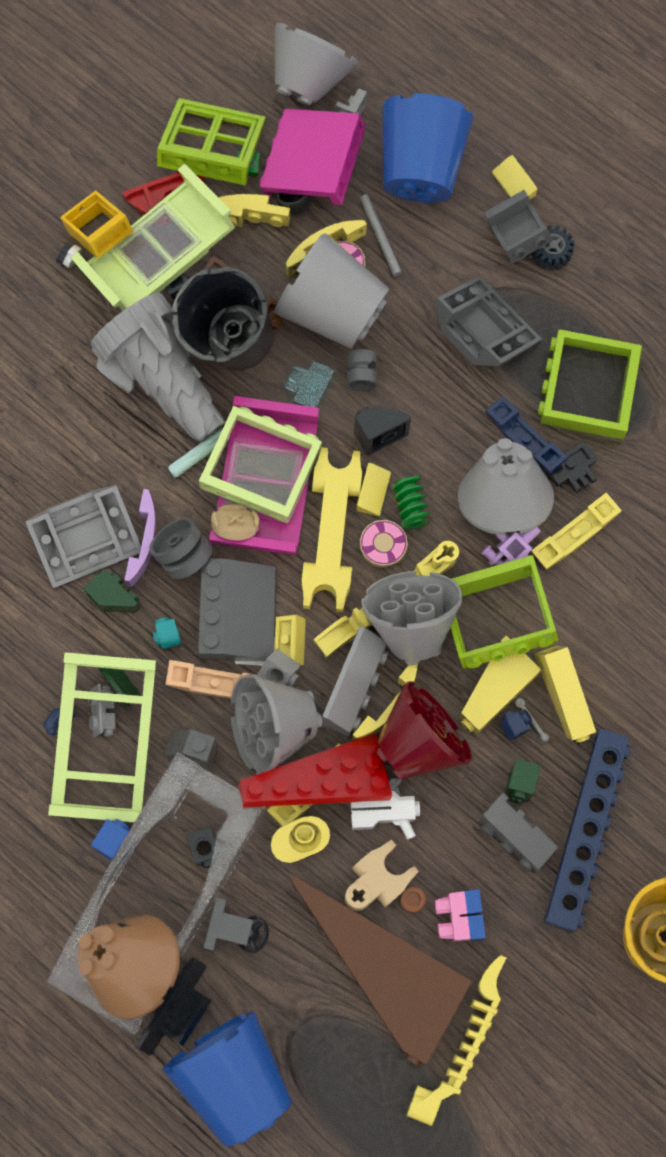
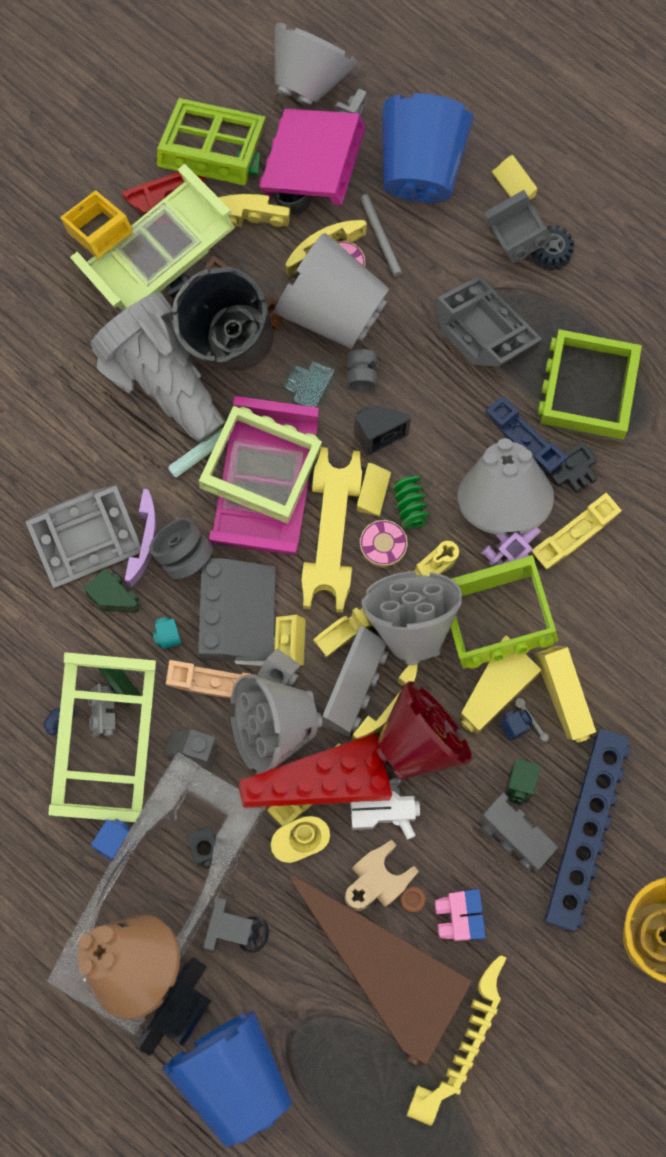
piece [56,241,82,268] -> none
tan tile [211,504,259,541] -> none

